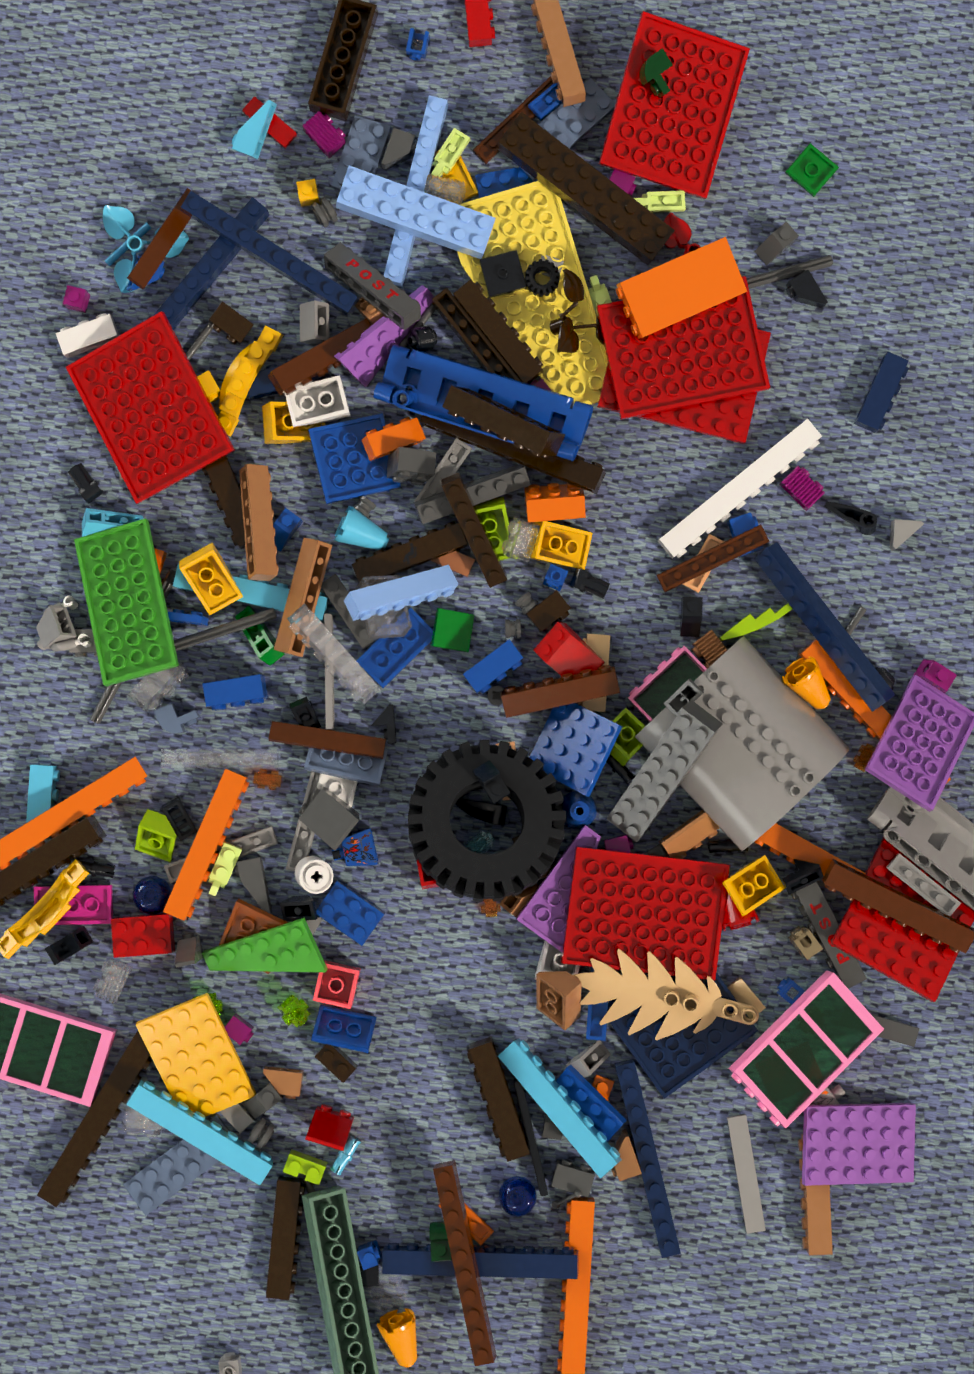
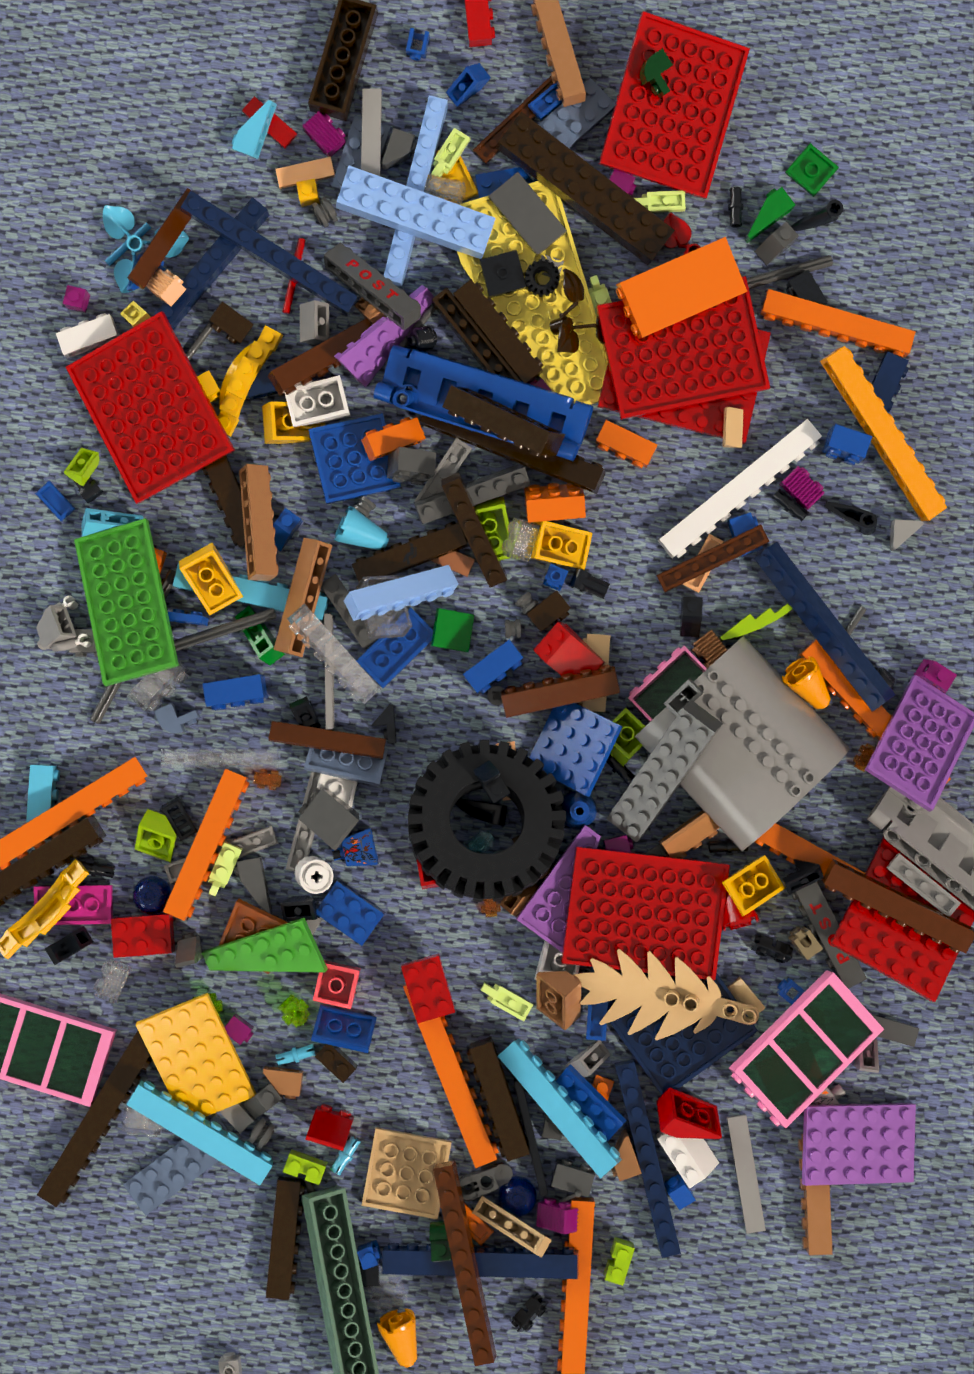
none -> blue tile [35,481,75,522]
none -> lime slope [64,448,100,486]
none -> light yellow slope [120,301,151,327]
none -> light nougat brick [146,268,186,307]
none -> light nougat tile [275,157,335,189]
none -> medium azure pin [276,1043,316,1067]
none -> red bar [282,238,306,314]
none -> light grey tile [361,88,382,177]
none -> tan plate [361,1127,452,1220]
none -> red brick [401,953,456,1024]
none -> orange brick [403,984,499,1168]
none -> blue slope [446,63,491,107]
none -> dark grey piece [459,1162,513,1201]
none -> tan brick [472,1196,552,1257]
none -> yellowish green hinge [481,982,533,1021]
none -> dark grey tile [488,172,567,256]
none -> black hinge [511,1293,549,1332]
none -> magenta brick [536,1198,578,1234]
none -> orange brick [595,420,658,469]
none -> lime brick [603,1237,635,1286]
none -> red slope [656,1088,722,1139]
none -> white slope [656,1132,719,1189]
none -> blue brick [664,1174,696,1210]
none -> tan slope [723,407,743,448]
none -> black pin [728,187,743,228]
none -> green slope [745,187,795,243]
none -> black hinge [751,935,793,963]
none -> orange brick [760,289,916,358]
none -> black pin [772,488,809,522]
none -> black piece [791,200,844,231]
none -> light orange brick [820,346,947,521]
none -> blue brick [822,424,872,465]
none -> light grey slope [854,1036,879,1073]

